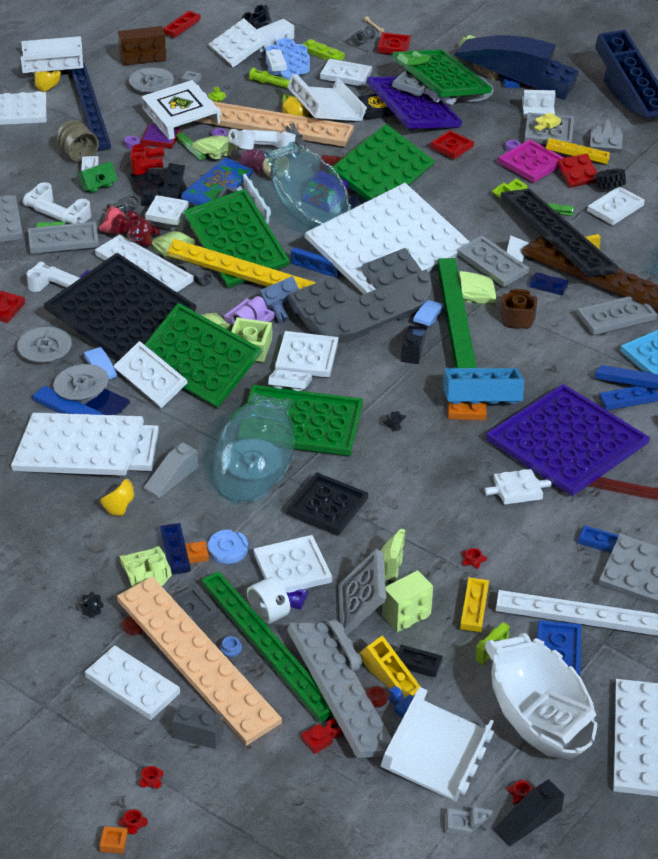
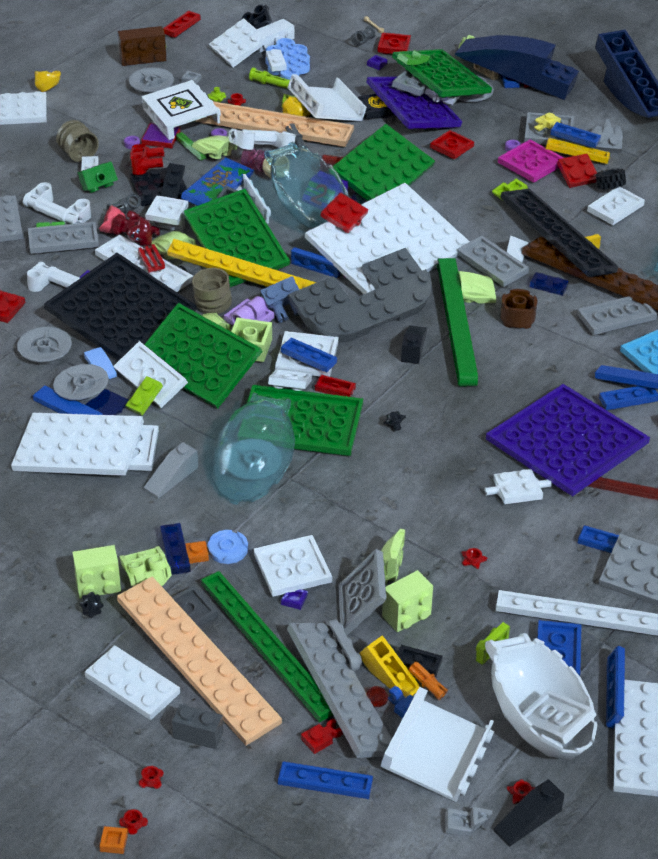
white panel [21,36,83,73] -> none
dark blue plate [70,62,111,151] -> none
yellow hair [100,478,134,516] -> none
clear red plate [123,616,143,636] -> none
medium blue plate [220,636,242,657] -> none
white piece [247,577,290,624] -> none
black plate [287,472,368,535] -> none
lime plate [302,39,345,61] -> none
white plate [320,59,372,87] -> none
light blue slope [413,300,445,326] -> none
dark azure brick [443,368,524,404] -> none
orange plate [448,401,487,420] -> none
yellow plate [460,577,489,632] -> none
white bracket [522,90,555,118] -> none
bright green piece [547,203,574,216] -> none
none -> yellowish green brick [73,545,121,599]
none -> lime plate [126,376,163,416]
none -> red tile [138,244,165,272]
none -> dark tan wheel [192,268,232,314]
none -> red plate [228,93,246,106]
none -> blue tile [278,761,373,799]
none -> blue plate [281,337,337,373]
none -> red tile [315,375,356,397]
none -> red plate [320,192,368,233]
none -> dark purple tile [367,55,388,70]
none -> orange axle [409,662,448,700]
none -> blue plate [550,122,601,148]
none -> blue tile [606,646,625,729]

